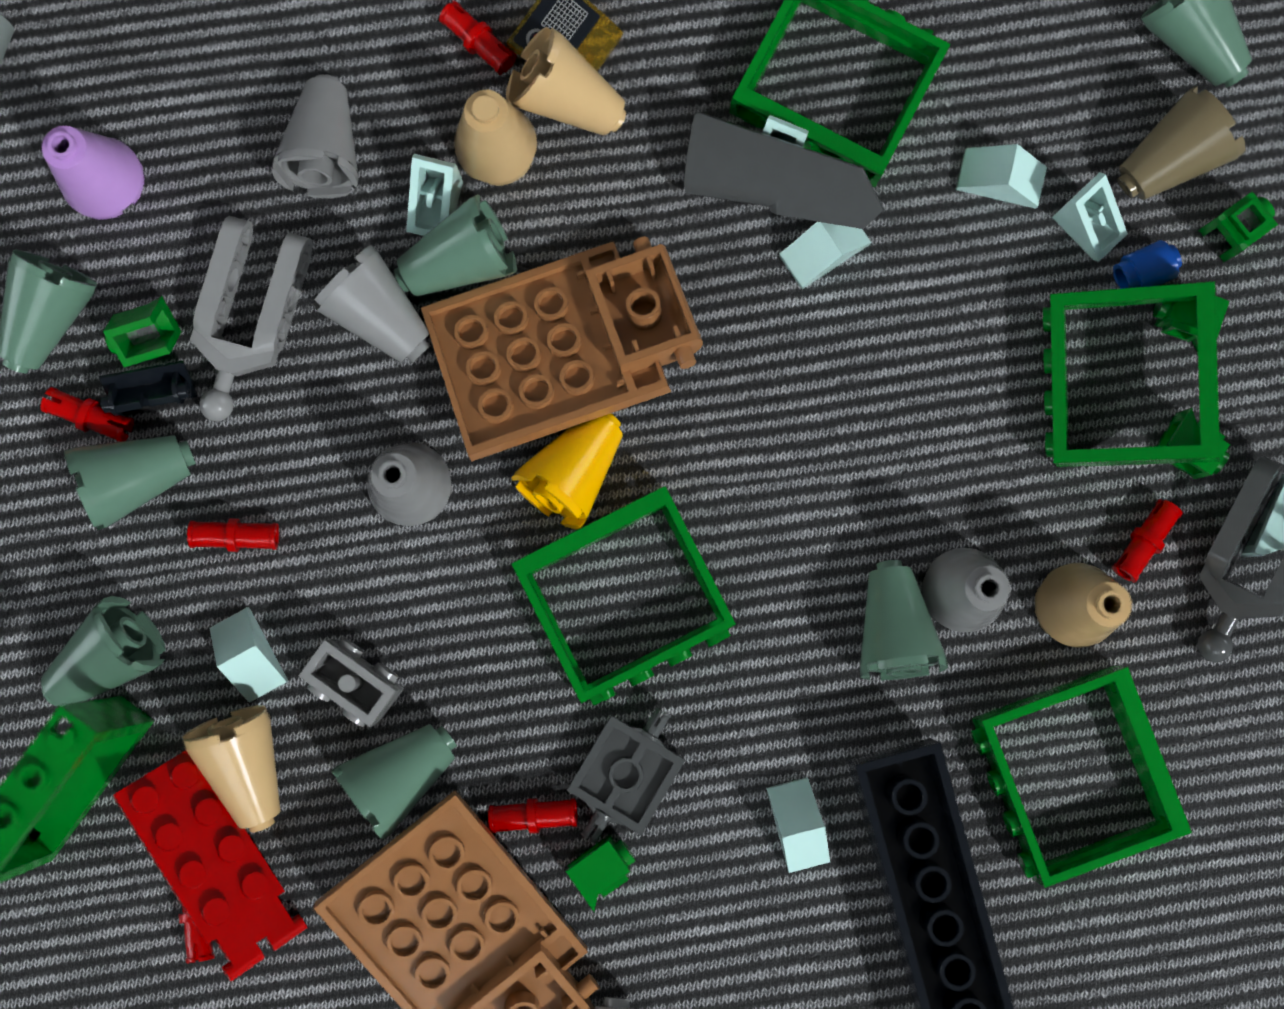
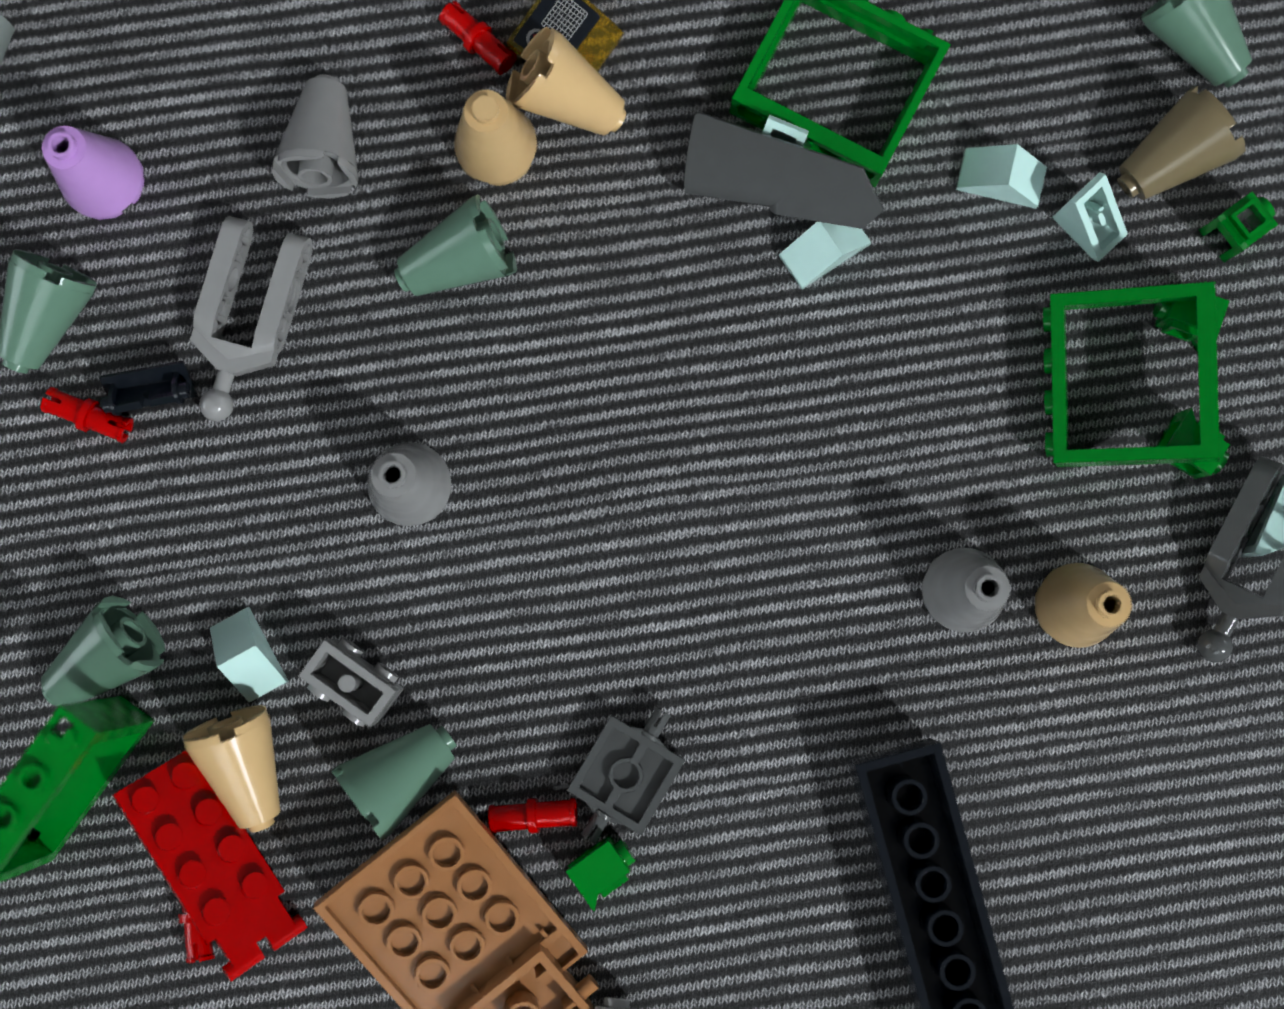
sand green cone [64,435,196,531] -> none
green window [103,296,182,367] -> none
red pin [187,518,279,552] -> none
light grey cone [312,245,431,363] -> none
light aqua slope [406,154,463,236] -> none
medium nougat plate [421,236,703,462] -> none
yellow cone [511,413,623,530] -> none
green window [511,486,736,706] -> none
light aqua slope [766,777,830,873] -> none
sand green cone [860,560,948,680] -> none
green window [971,666,1192,888] -> none
red pin [1112,499,1183,583] -> none
blue brick [1113,240,1182,289] -> none

